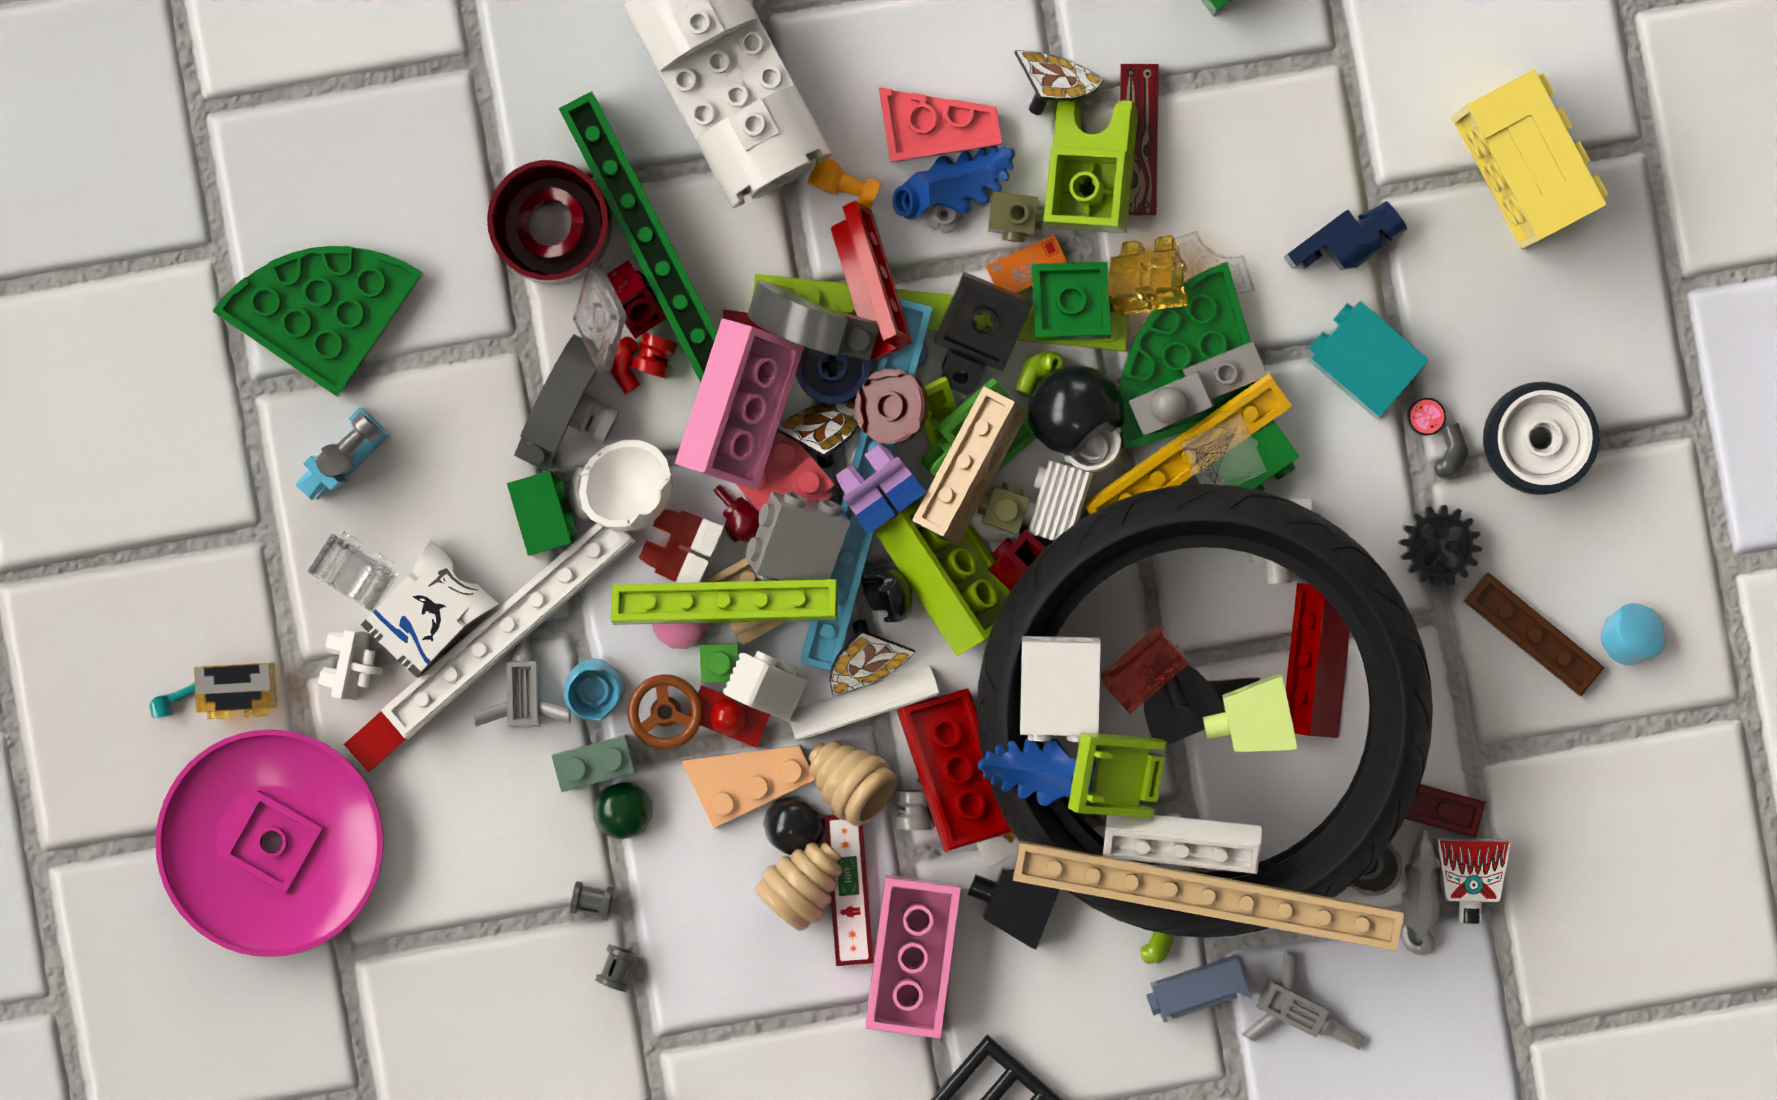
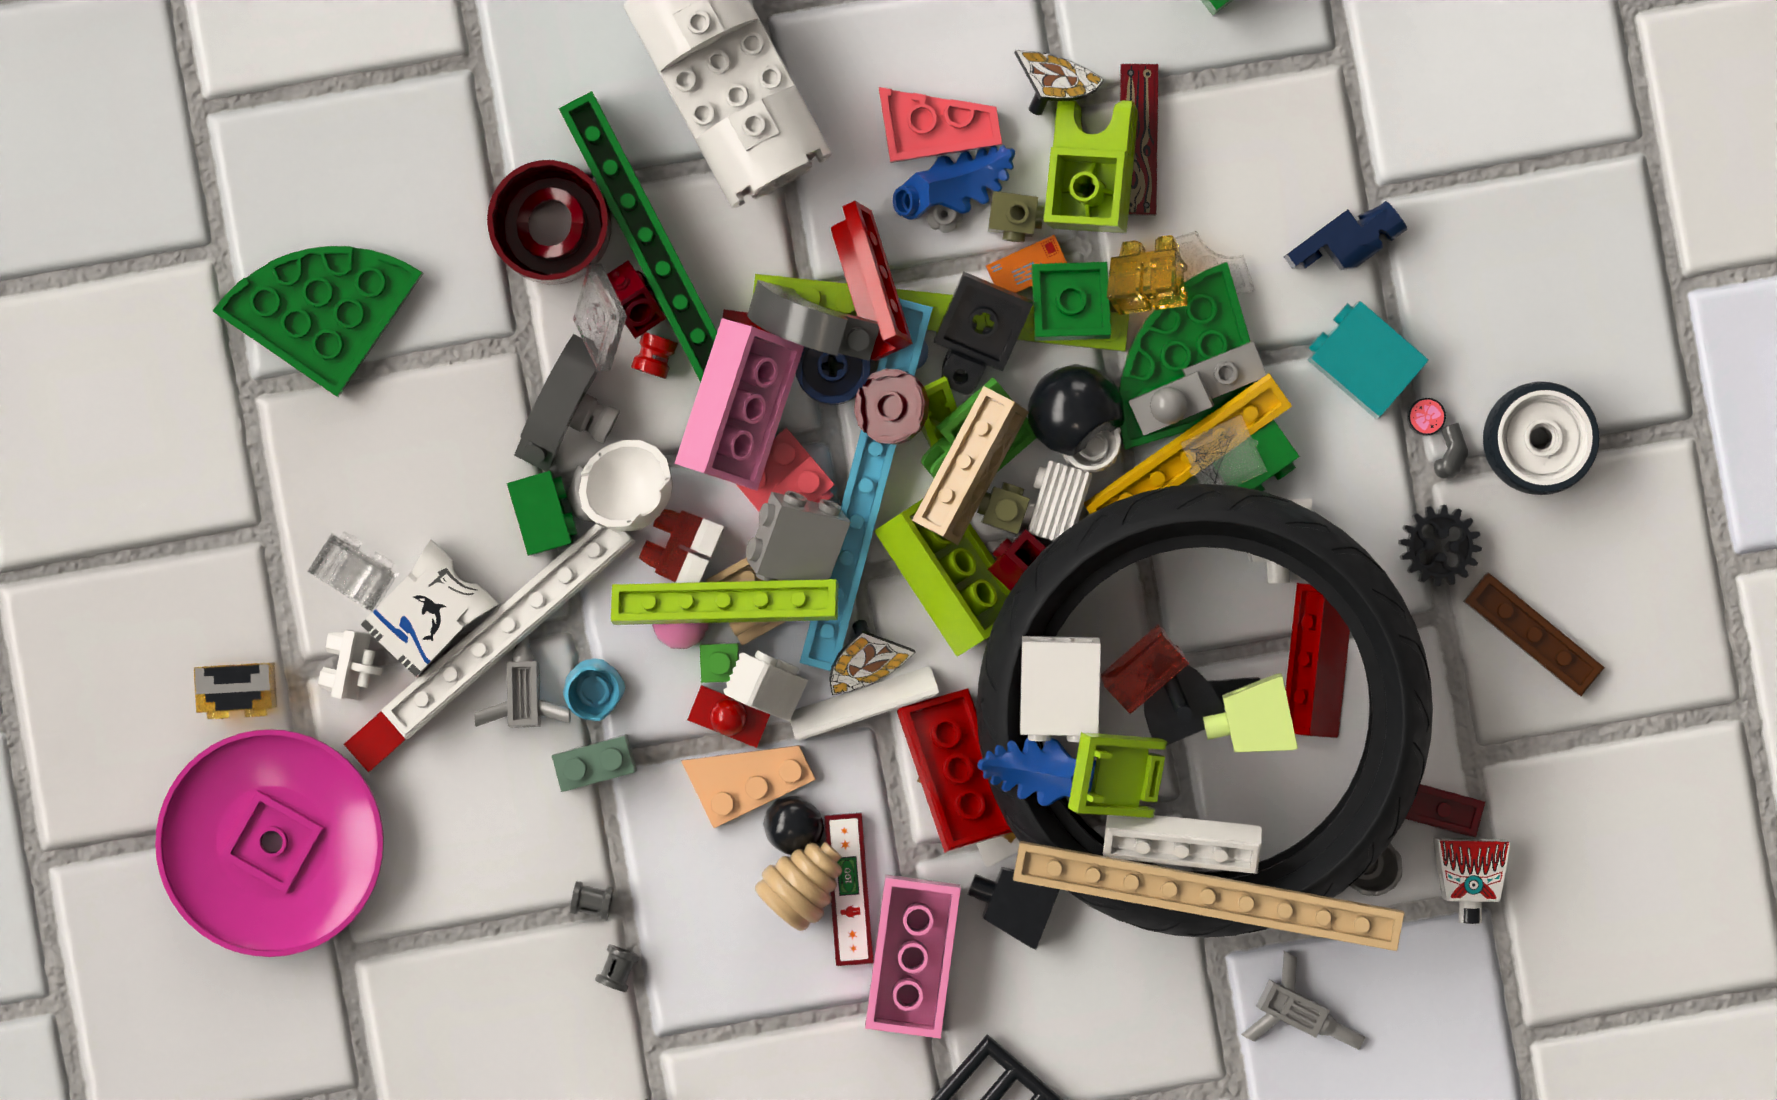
teal hand [149,683,196,718] -> none
hips [295,408,390,500] -> none
dark green hair [593,782,652,840] -> none
red arm [607,336,641,395] -> none
dark orange piece [627,674,703,750] -> none
dark red piece [713,485,760,543] -> none
shield [777,398,859,468] -> none
light orange leg [807,158,882,209] -> none
tan piece [809,741,897,826] -> none
lavender hips [836,443,927,535] -> none
black hair [861,567,913,622] -> none
light grey wheel [895,790,932,830] -> none
lime arm [1014,350,1063,397] -> none
lime arm [1140,931,1174,964] -> none
sand blue window [1146,955,1252,1023] -> none
light grey animal [1401,831,1441,955] -> none
light yellow container [1451,69,1608,249] -> none
medium azure hair [1601,603,1666,666] -> none

